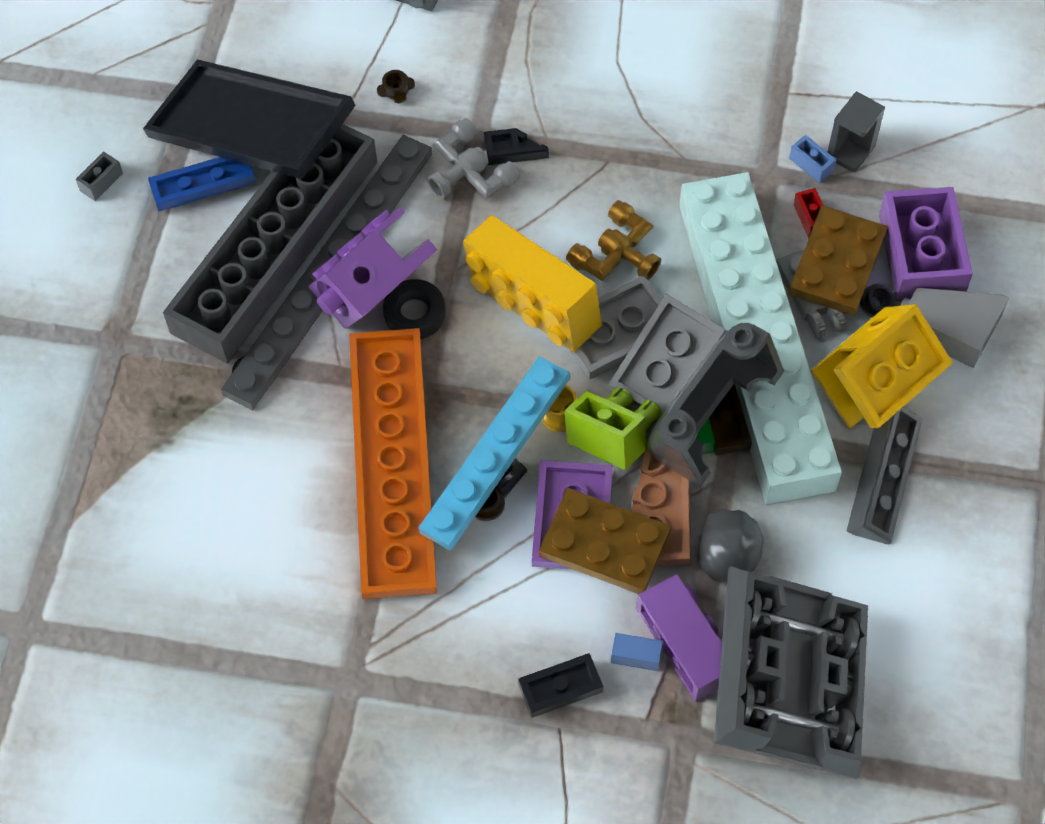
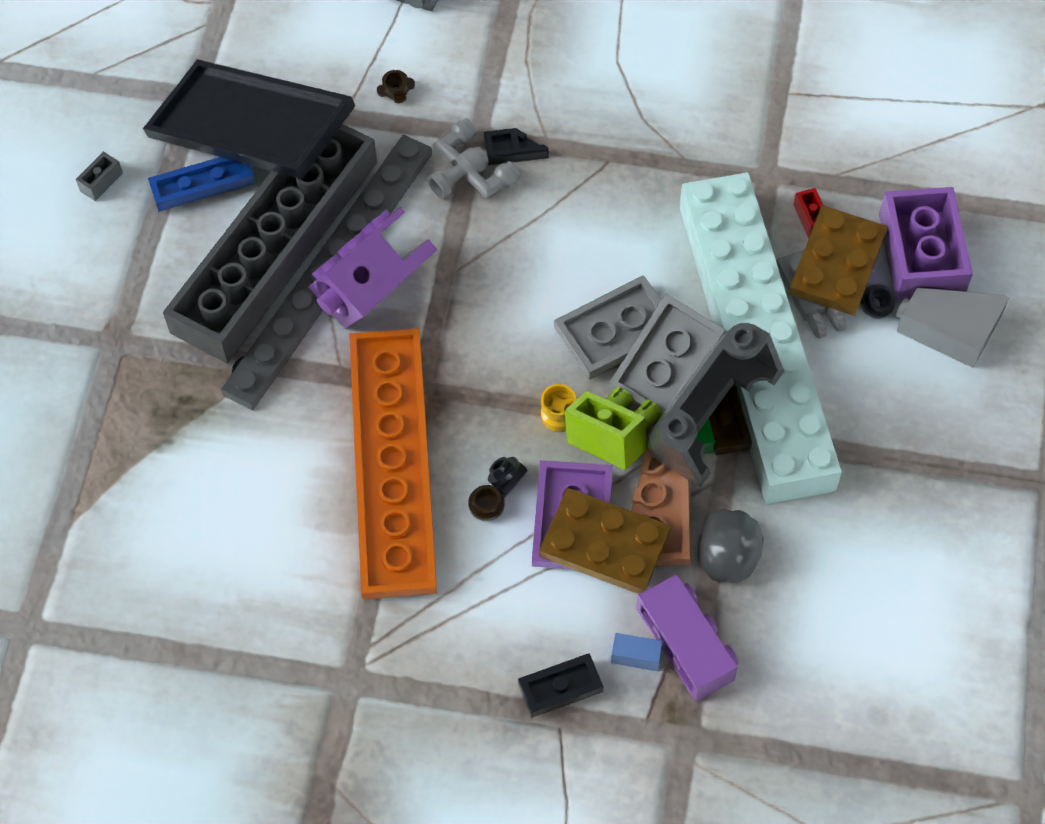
black tyre [383,279,446,339] -> none
medium azure plate [418,356,570,551] -> none
yellow brick [463,214,602,353] -> none
pearl gold piece [566,200,661,281] -> none
dark grey piece [714,567,868,779] -> none
medium blue piece [789,135,836,183] -> none
yellow torso [810,304,953,428] -> none
dark grey panel [828,91,885,172] -> none
dark grey slope [847,407,923,545] -> none

